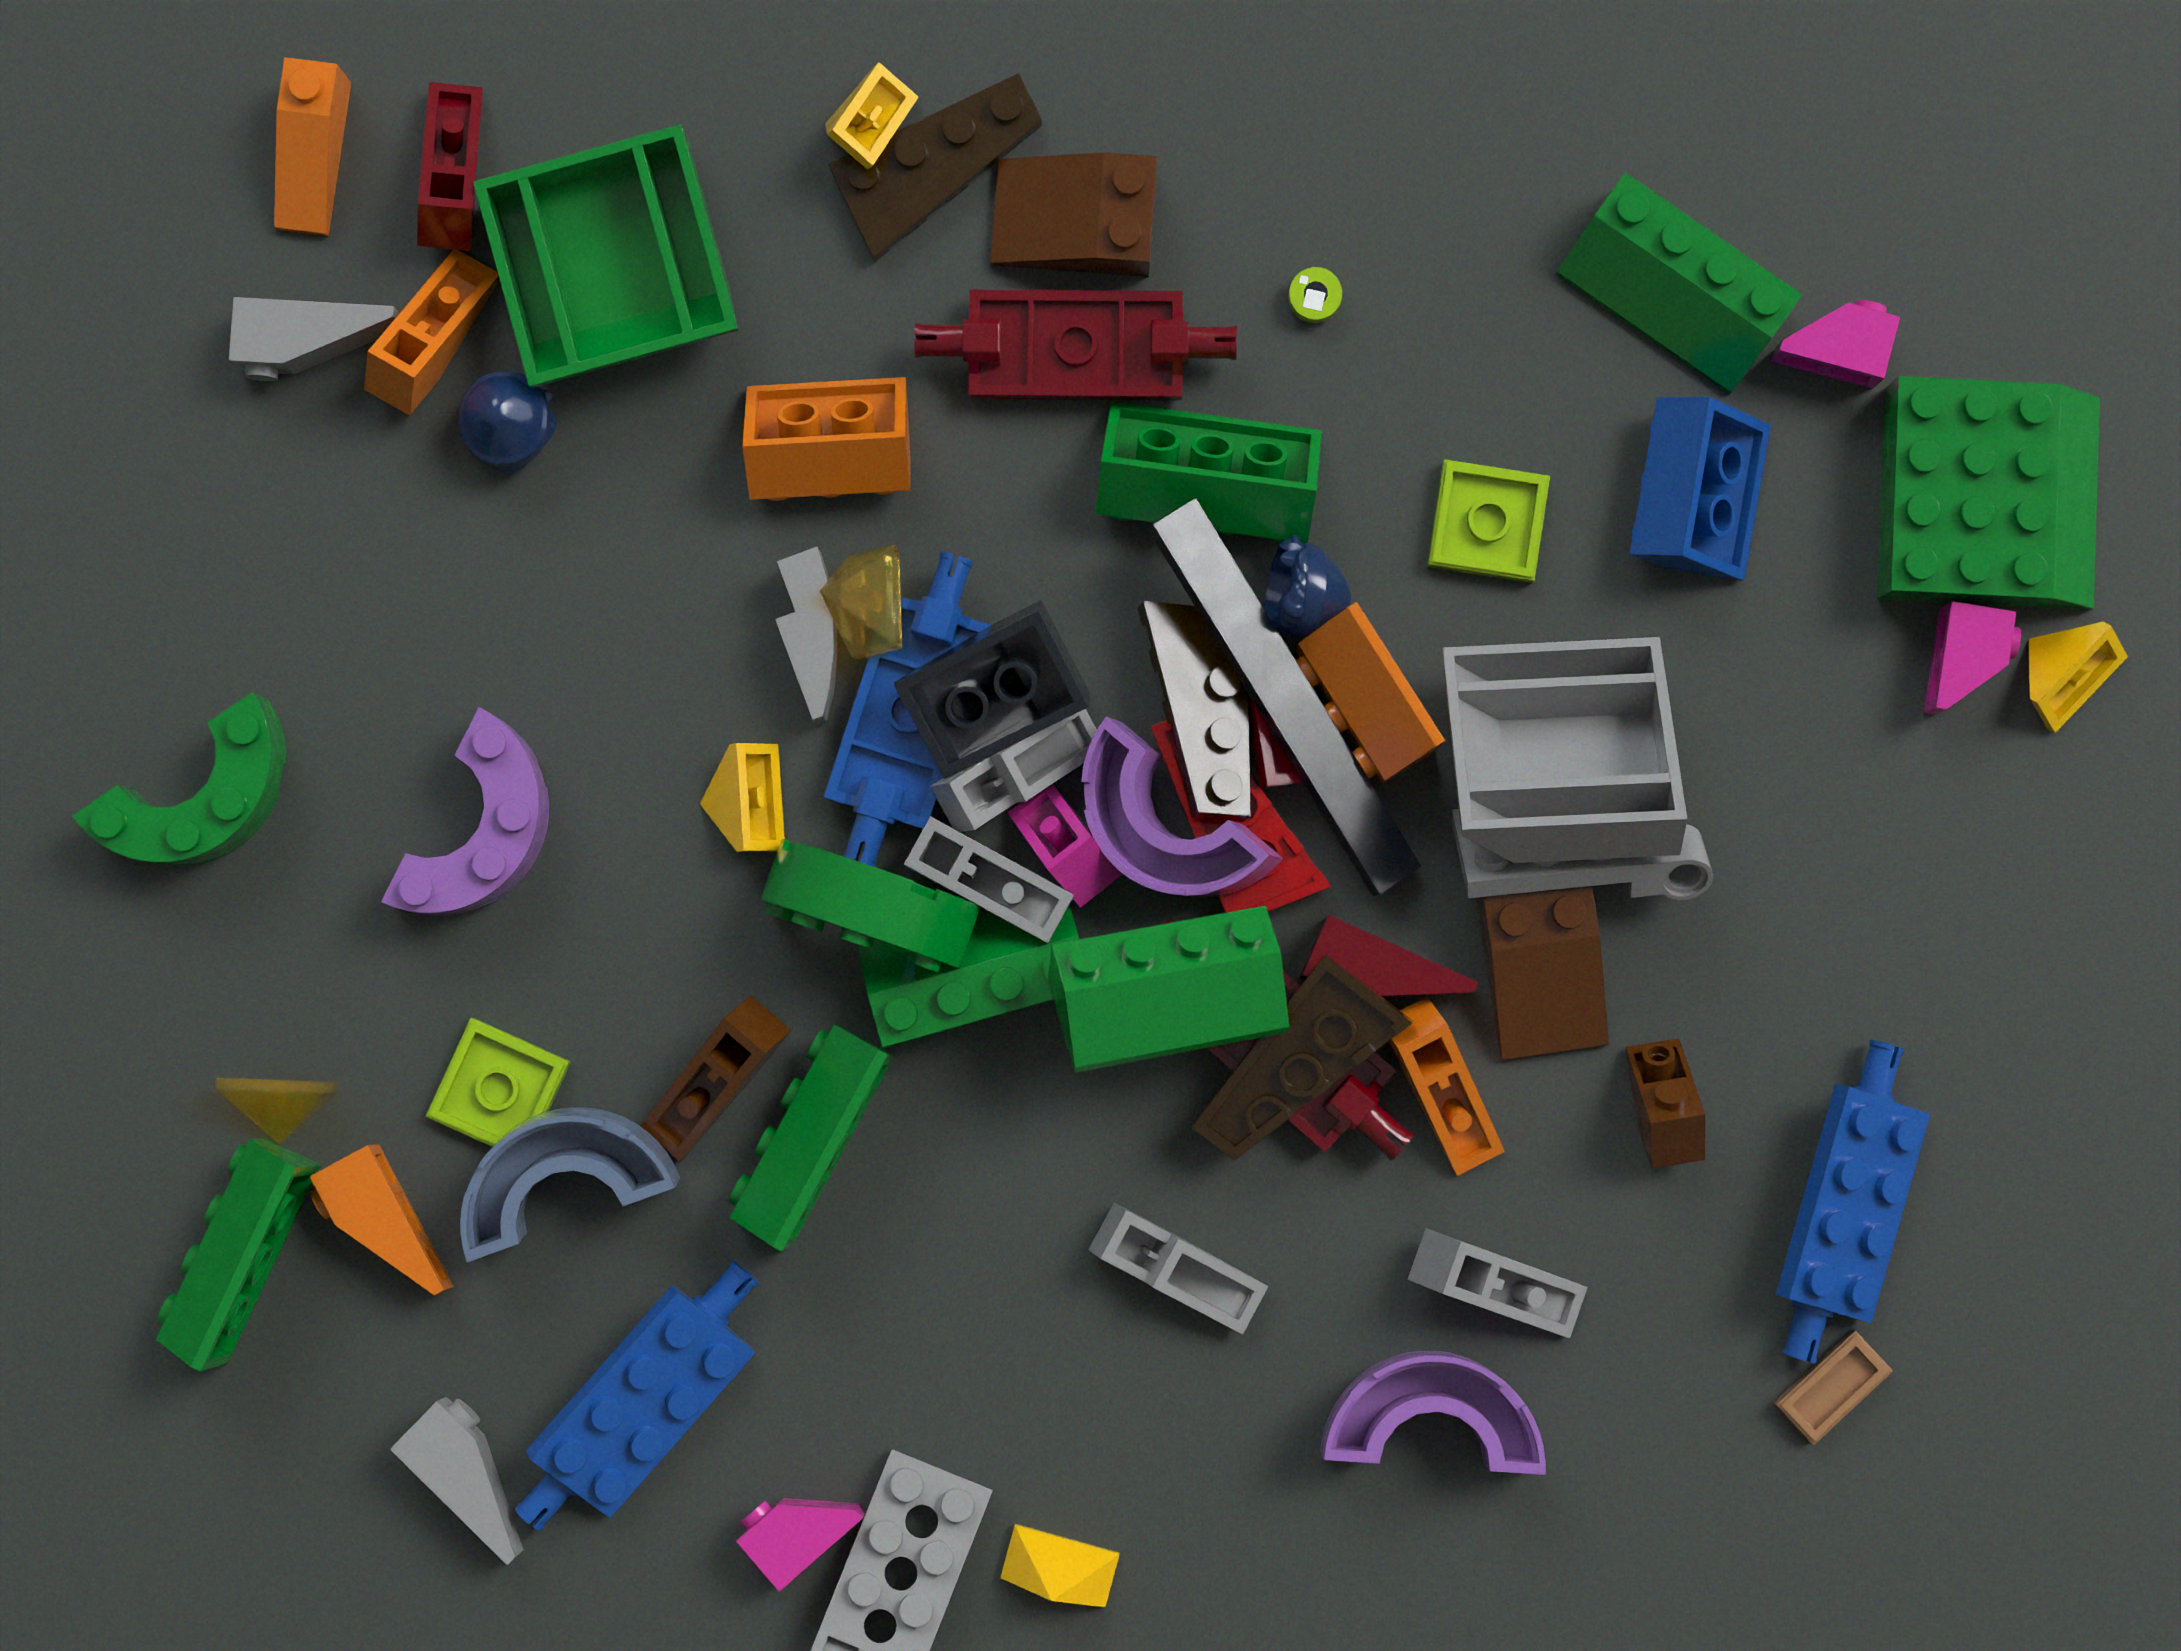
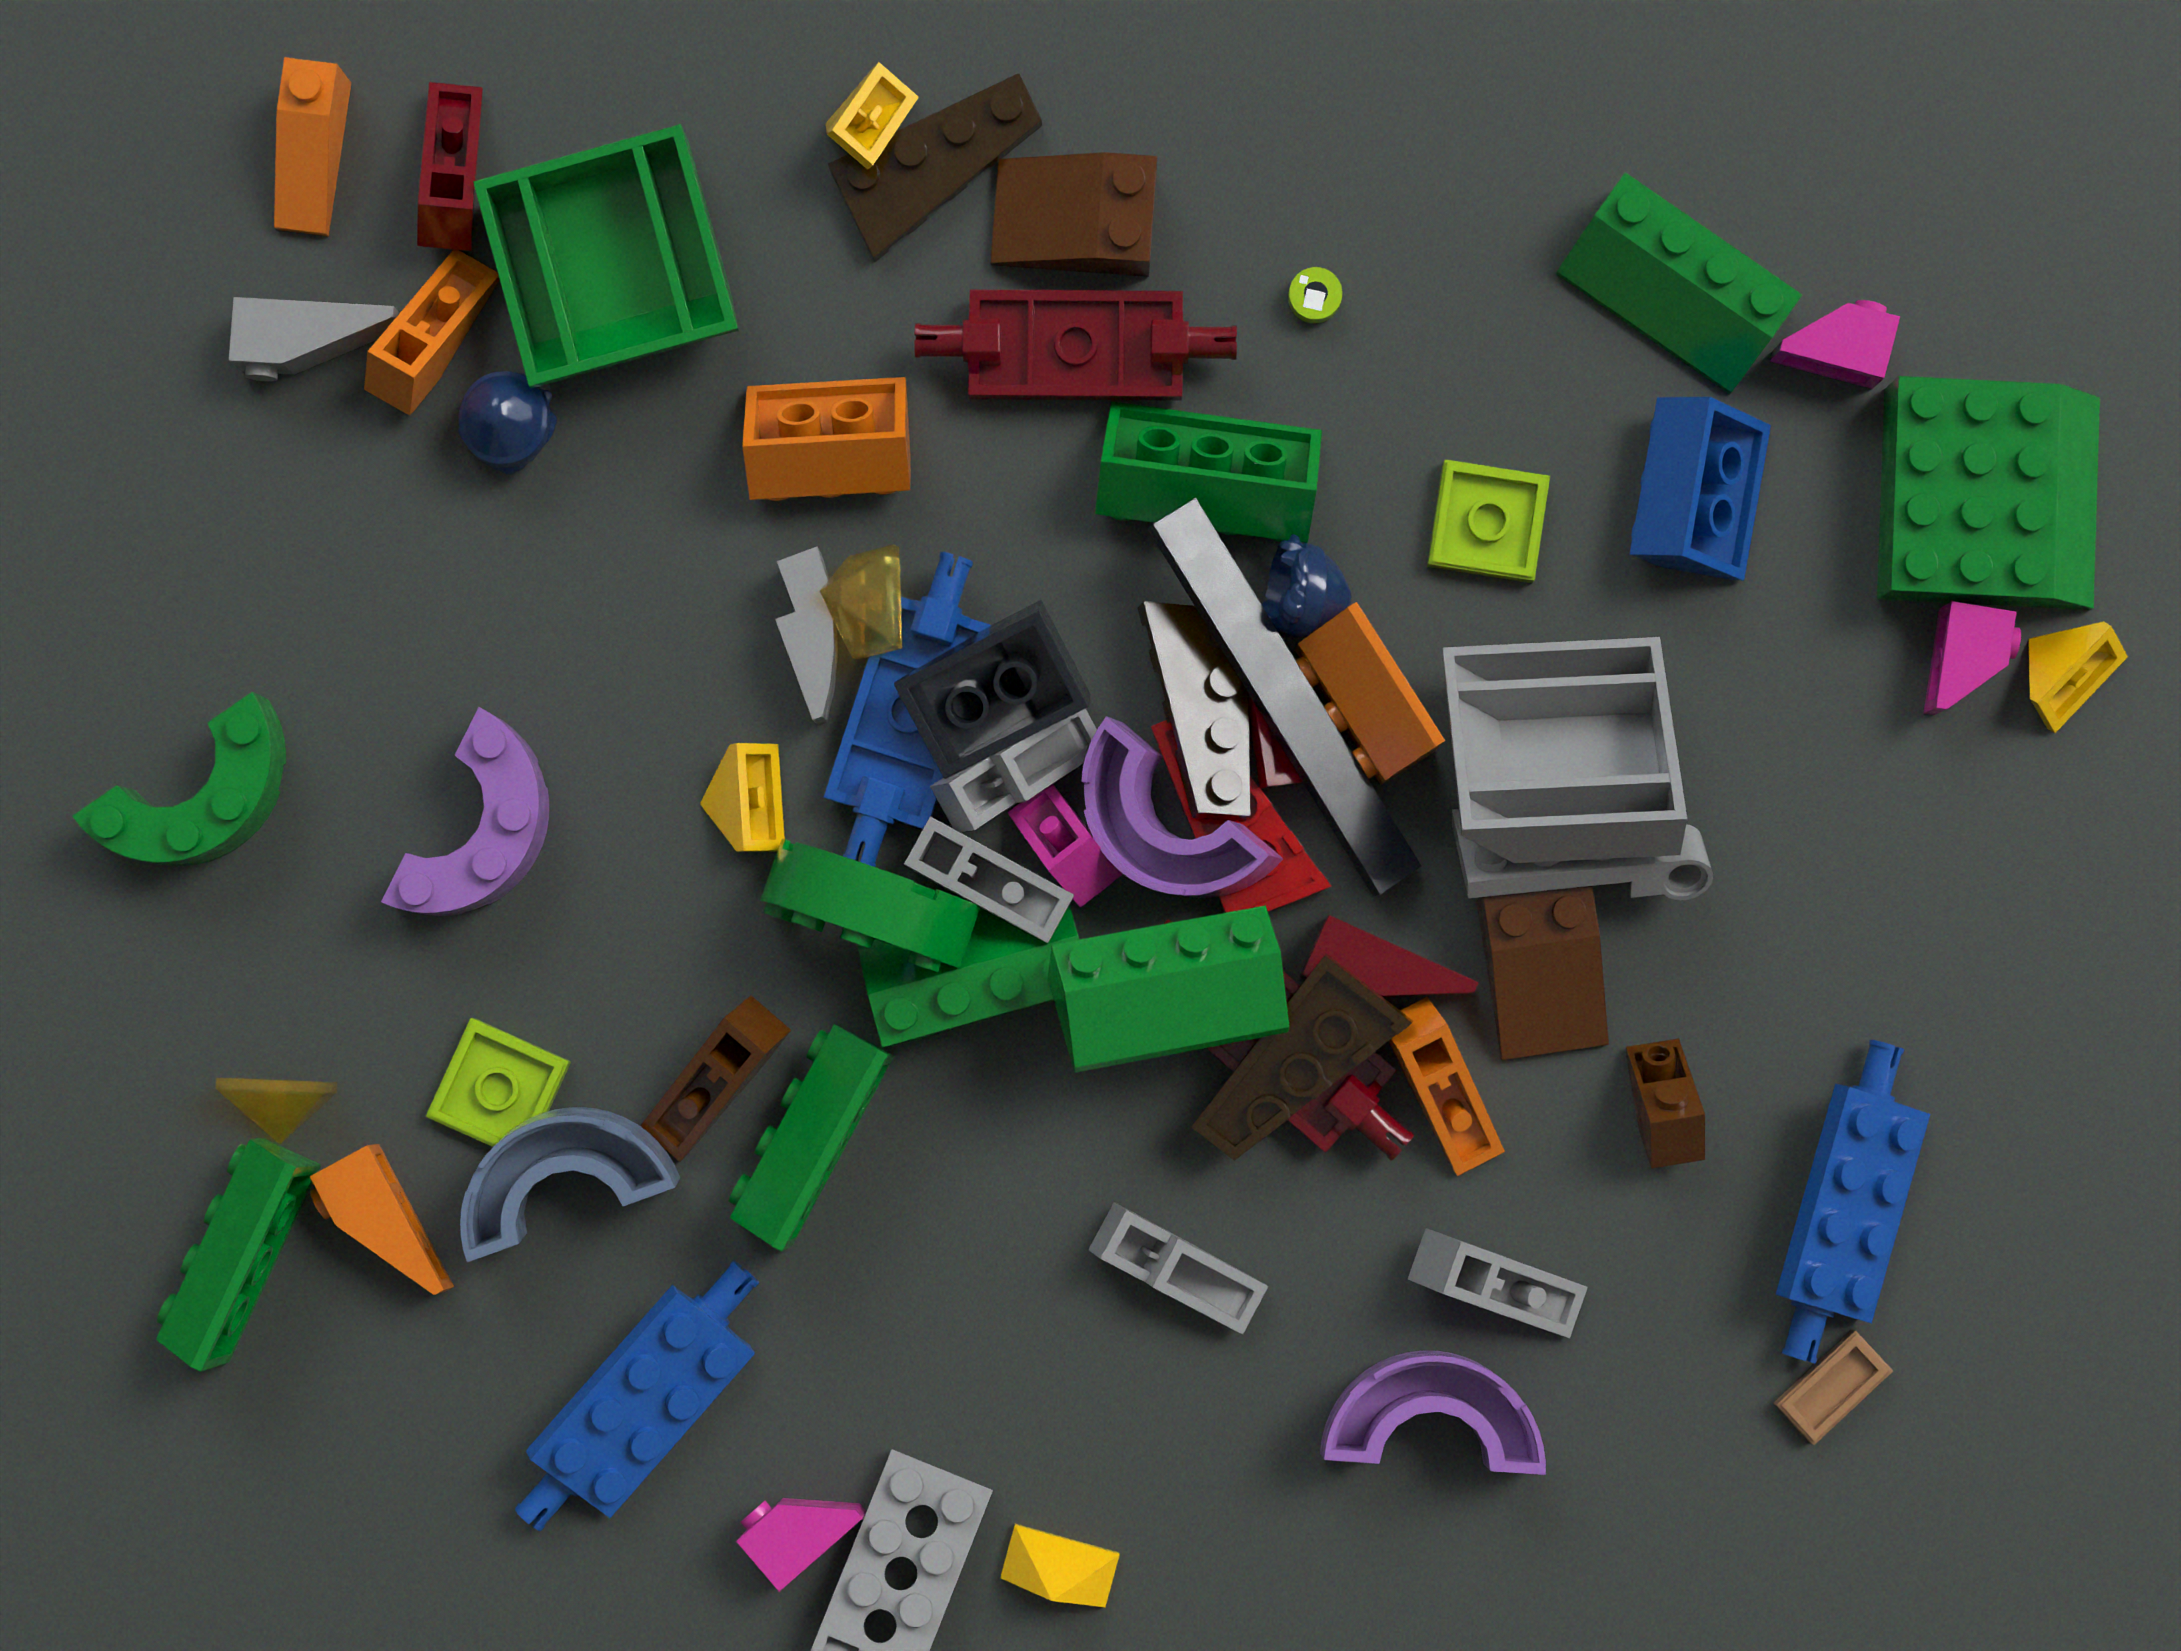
light grey slope [390,1397,524,1565] -> none

